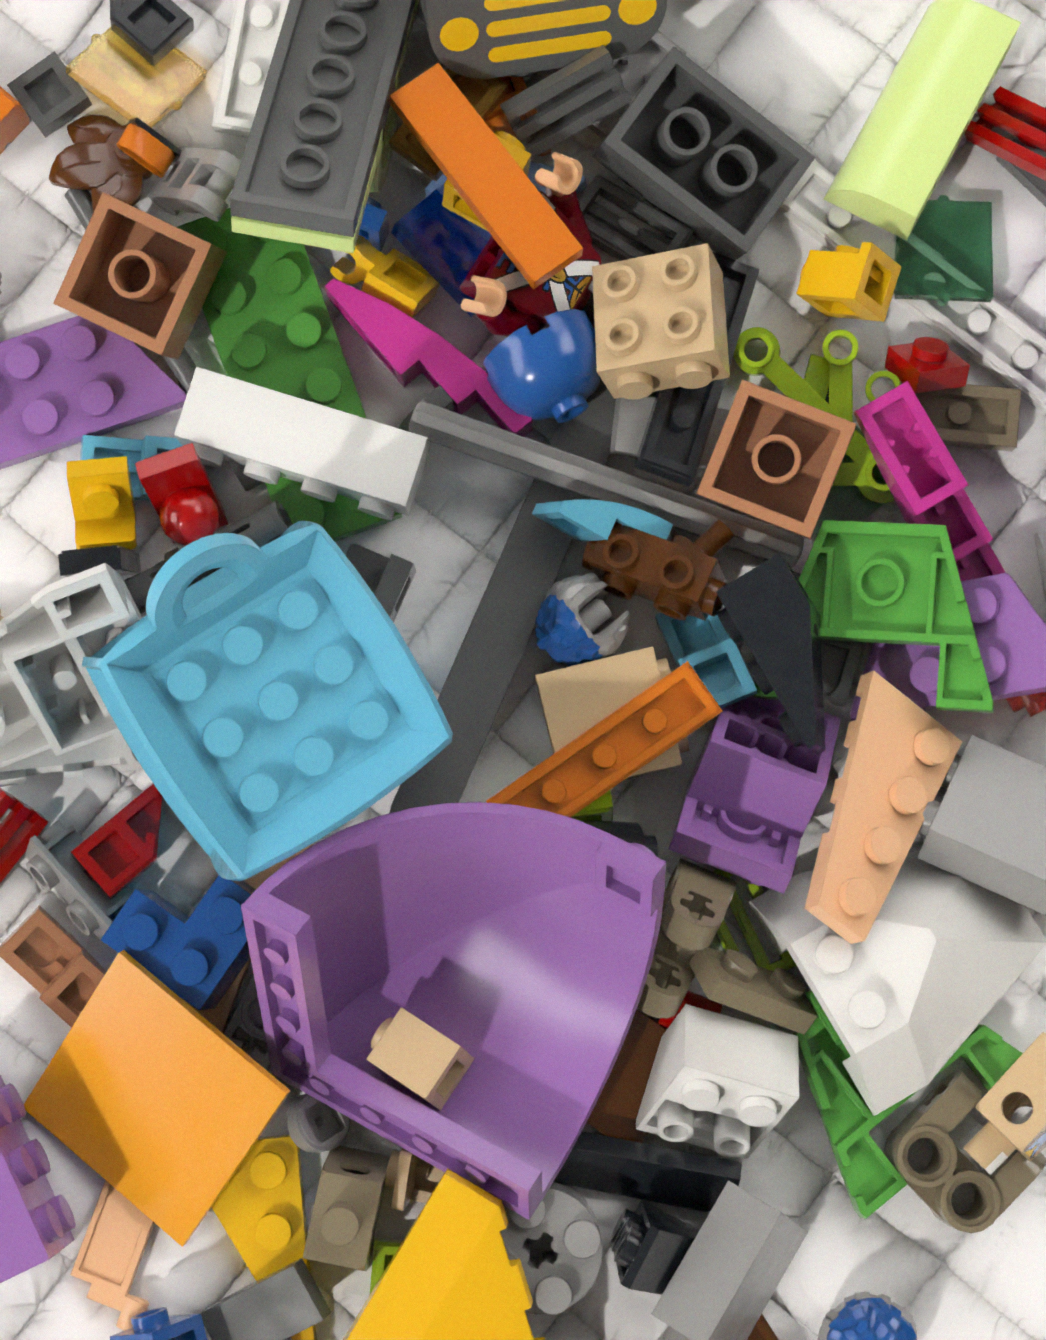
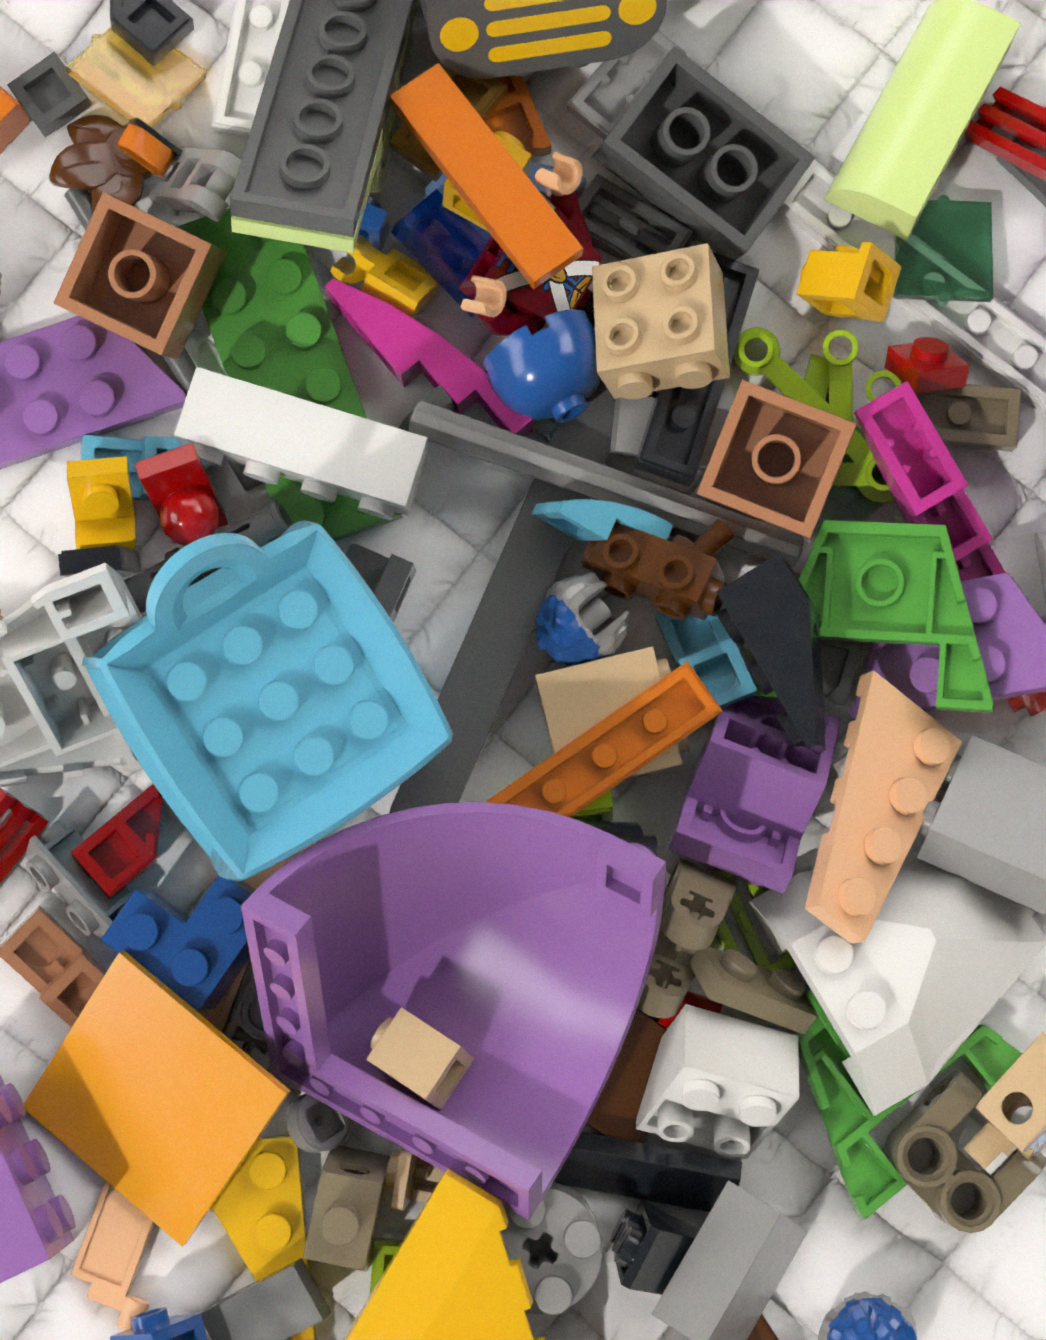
dark grey tile [500,45,632,159] -> none

